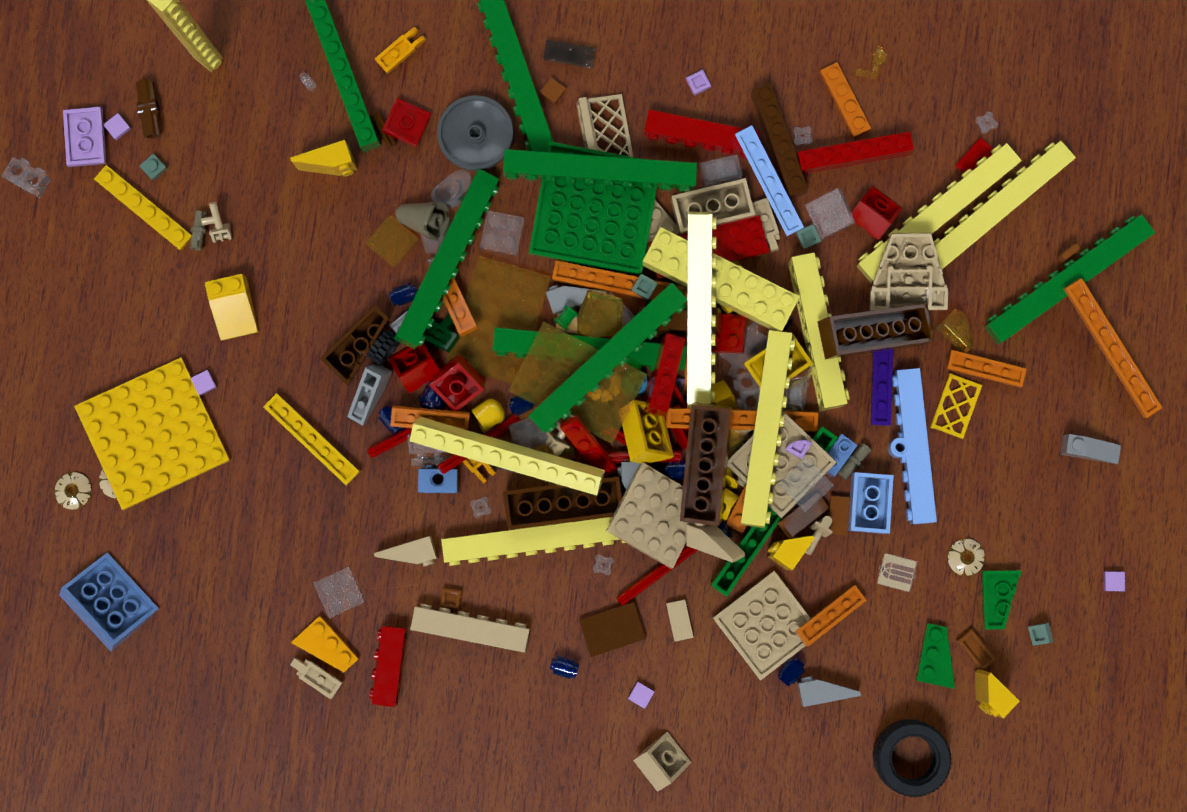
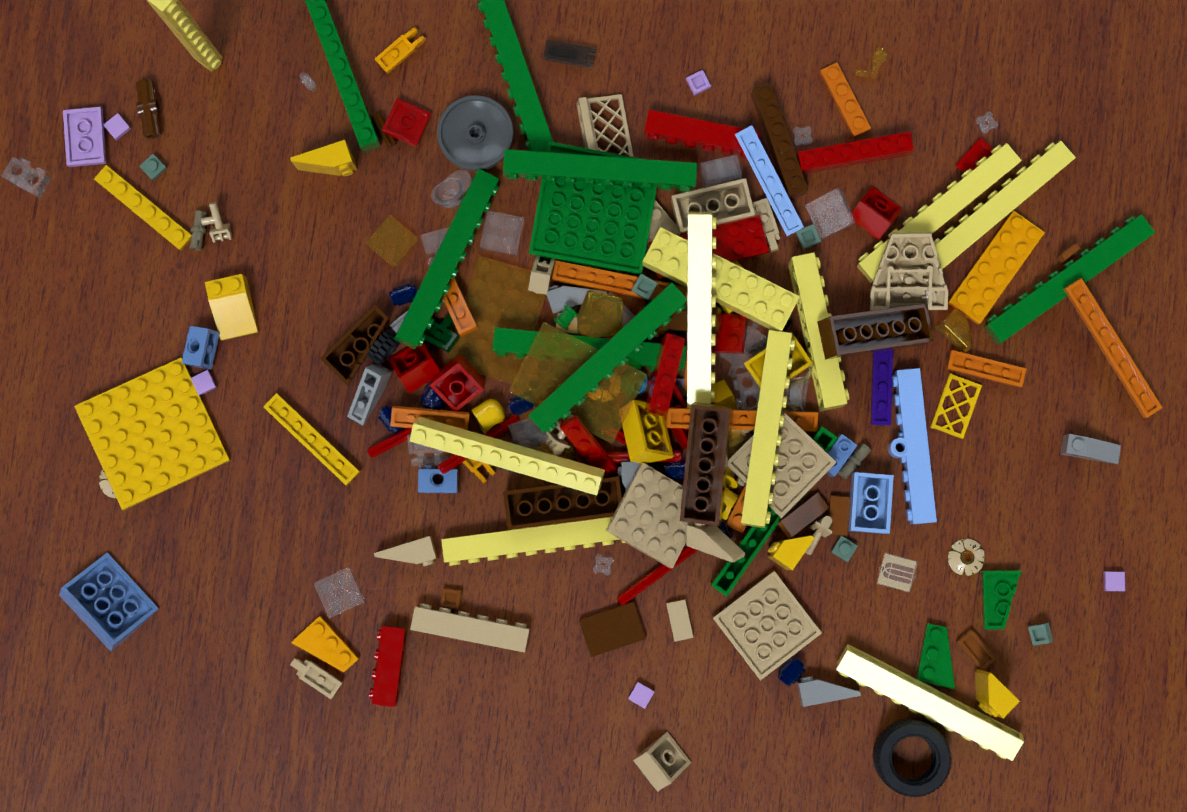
tan dish [54,472,93,510] -> none
dark tan cone [396,202,450,240] -> none
clear plate [470,497,492,518] -> none
dark orange tile [540,77,566,105] -> none
clear blue brick [550,655,579,679] -> none
clear tile [778,457,834,513] -> none
lavender tile [785,440,812,460] -> none
orange plate [795,585,867,647] -> none
none -> medium blue brick [182,326,220,370]
none -> tan slope [528,256,556,295]
none -> sand green plate [831,536,858,562]
none -> brick [836,644,1024,761]
none -> light orange plate [948,211,1045,325]

